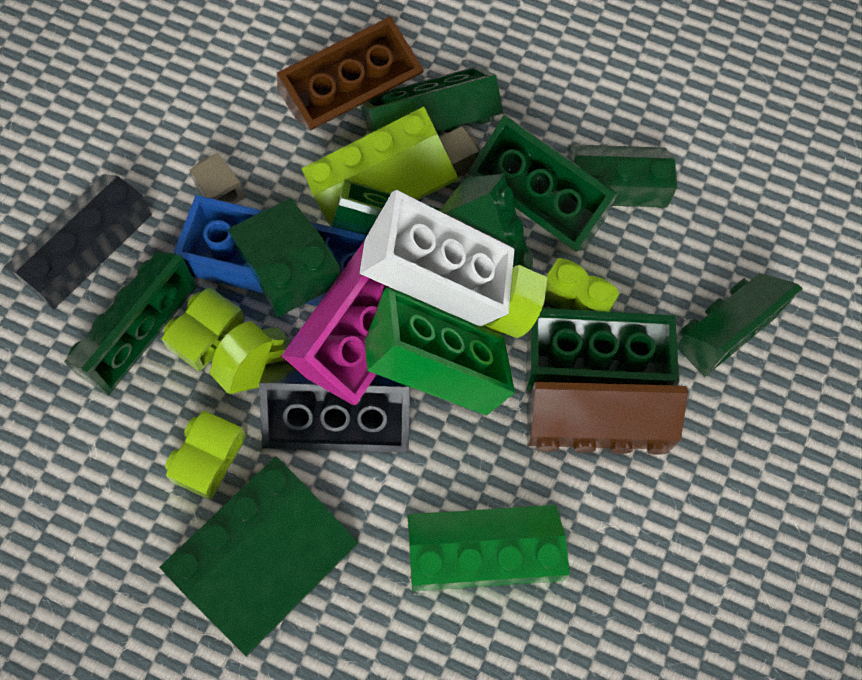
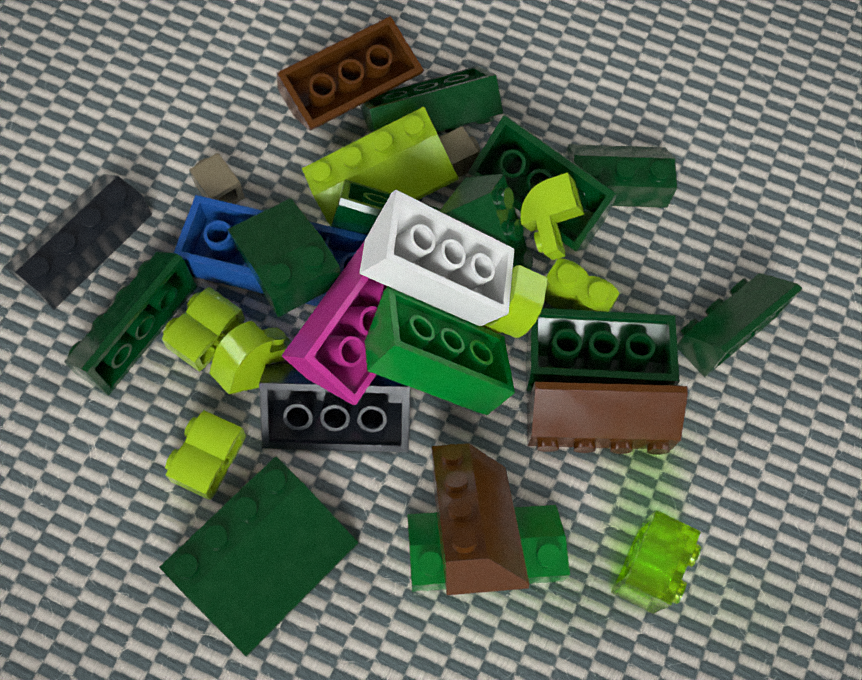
none -> reddish brown slope [431,443,529,595]
none -> lime brick [521,172,584,260]
none -> clear neon green brick [611,510,701,614]

